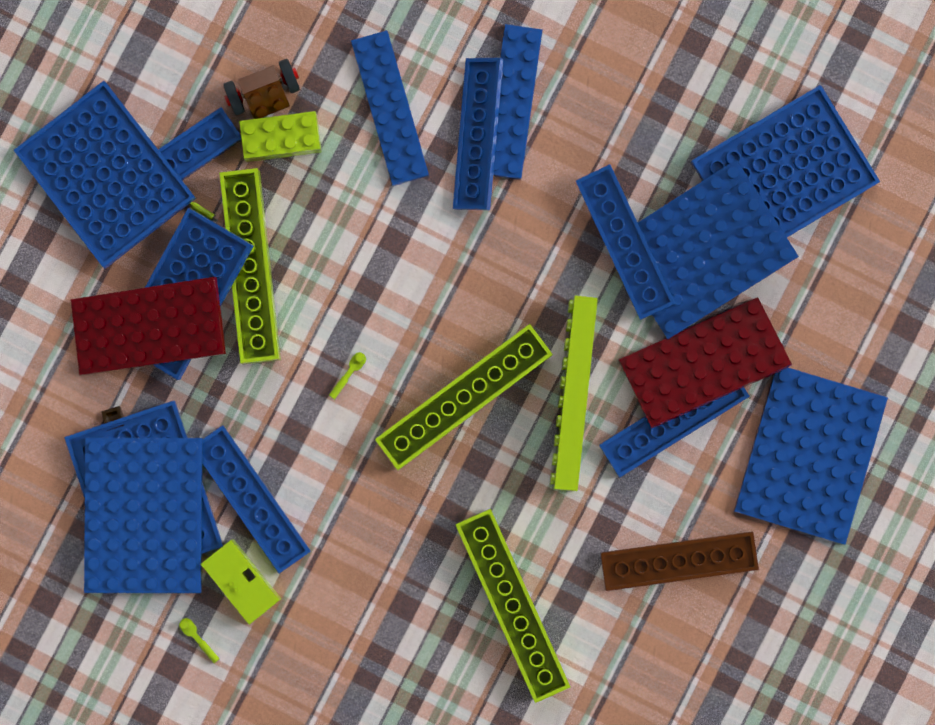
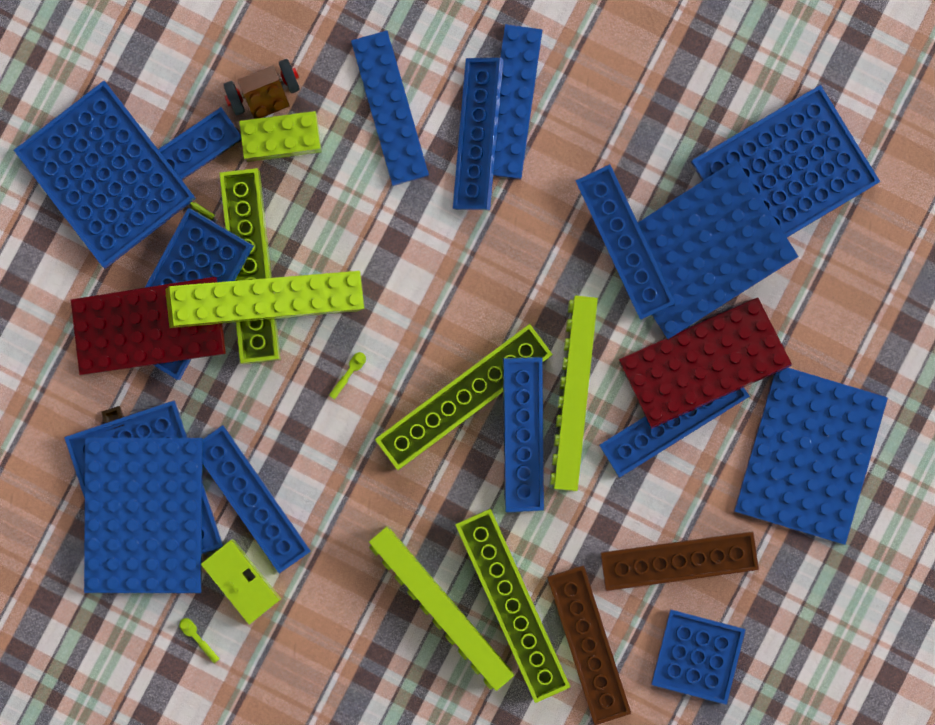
none -> lime brick [165,271,364,328]
none -> lime brick [369,526,514,691]
none -> blue plate [503,357,544,512]
none -> reddish brown plate [547,565,631,725]
none -> blue plate [651,609,746,705]

